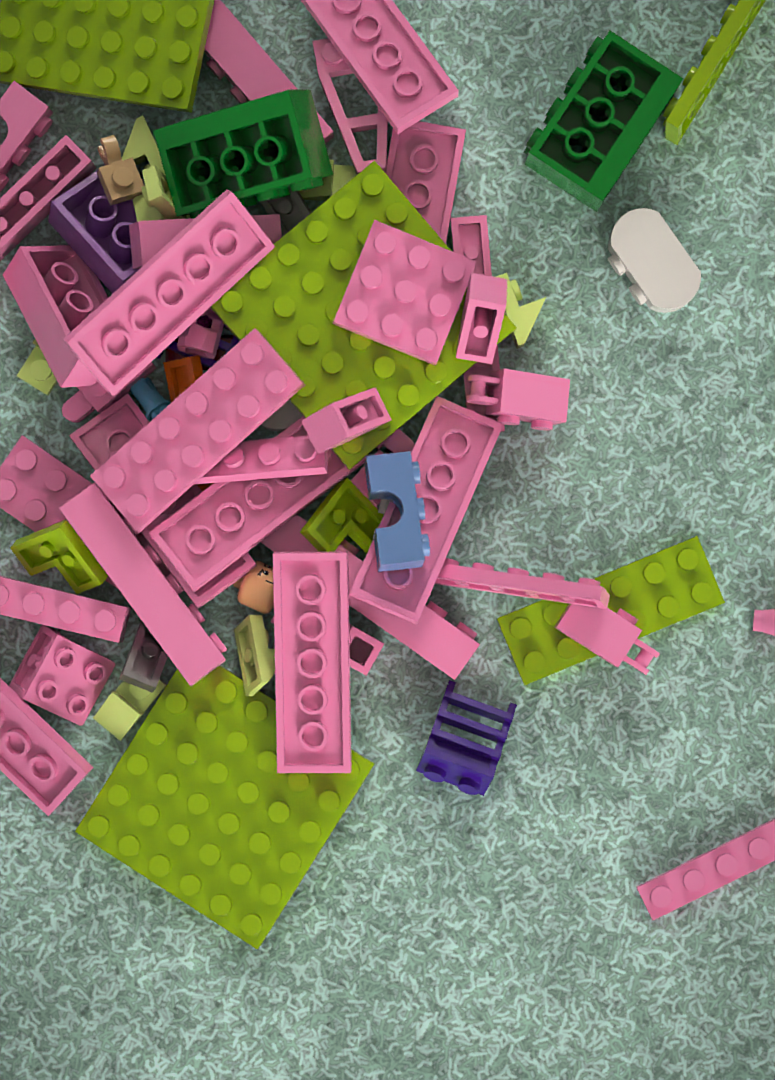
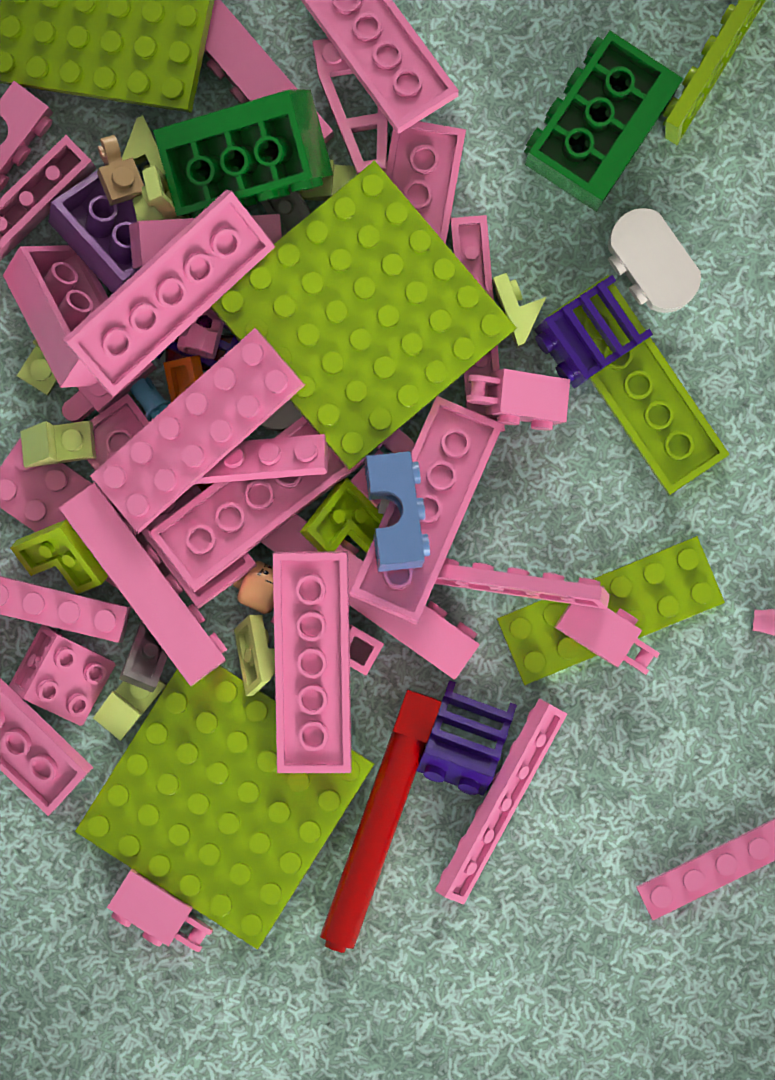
bright pink slope [302,387,392,454] -> none
bright pink plate [333,220,477,365] -> none
bright pink slope [456,273,507,364] -> none
none -> yellowish green slope [20,421,96,468]
none -> bright pink brick [107,869,213,952]
none -> red brick [320,689,442,953]
none -> bright pink plate [435,698,567,905]
none -> dark purple plate [534,275,653,389]
none -> lime plate [547,275,730,496]

